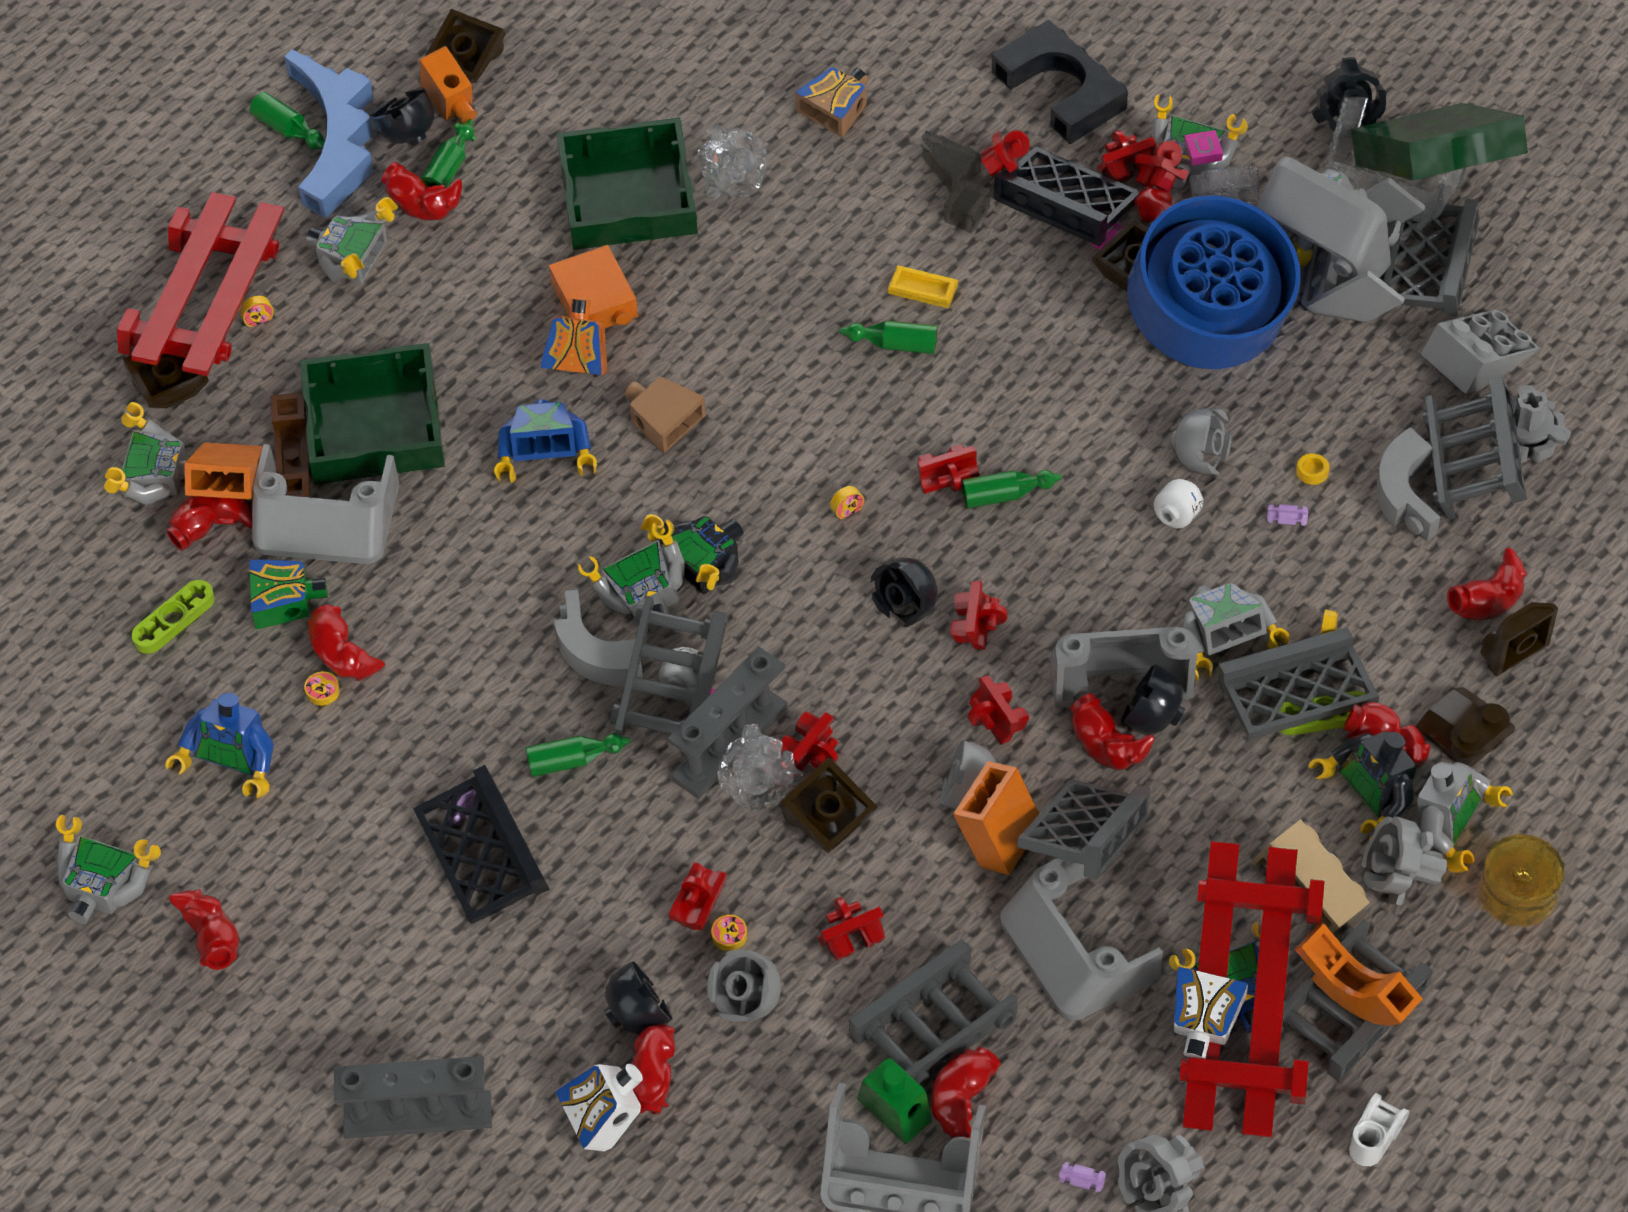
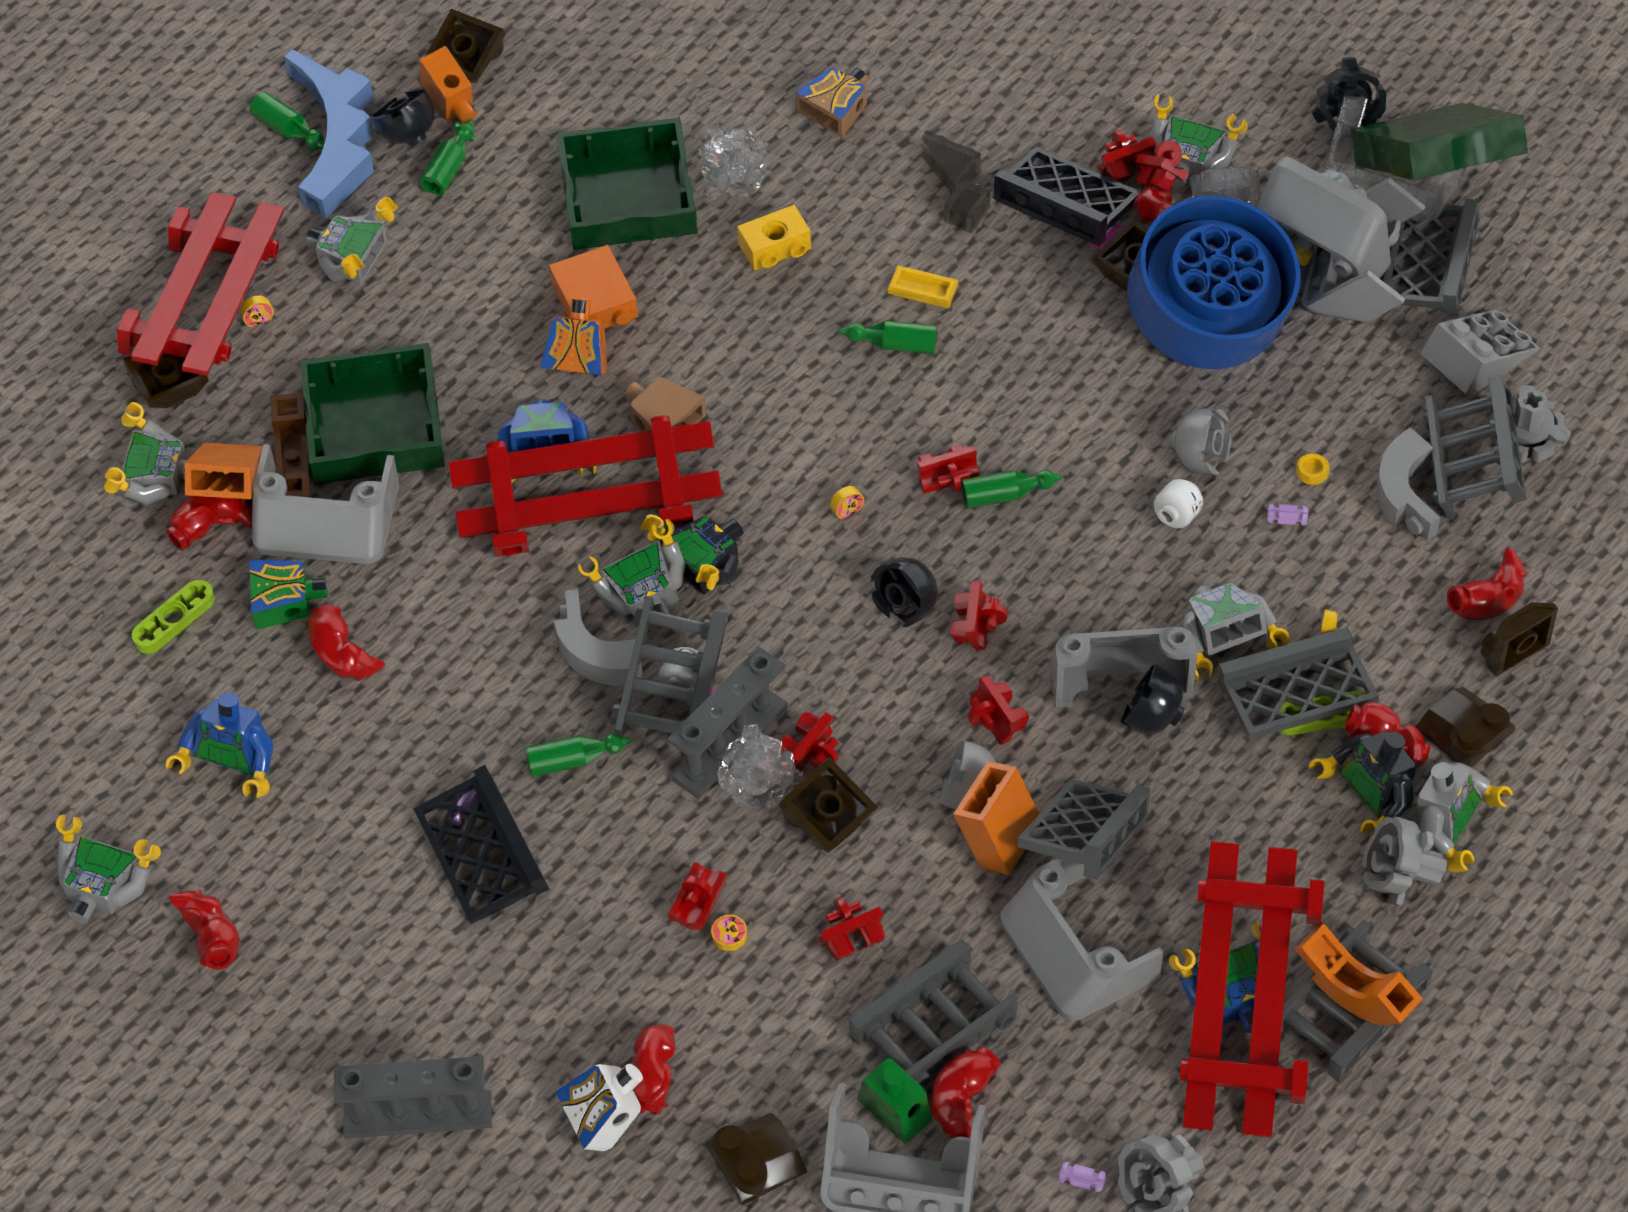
tile [304,671,340,706] -> none
red animal [381,162,462,221] -> none
black cylinder [604,961,673,1035] -> none
light grey cylinder [707,949,782,1022] -> none
red hips [981,130,1030,176] -> none
black arch [992,20,1128,144] -> none
red animal [1070,693,1155,771] -> none
torso [1174,967,1248,1059] -> none
dark pink tile [1184,130,1223,166] -> none
tan wedge [1250,819,1370,933] -> none
white piece [1349,1093,1409,1166] -> none
clear yellow wheel [1479,834,1564,927] -> none
none -> red fence [448,415,723,557]
none -> dark brown slope [706,1113,807,1206]
none -> yellow brick [737,204,811,270]

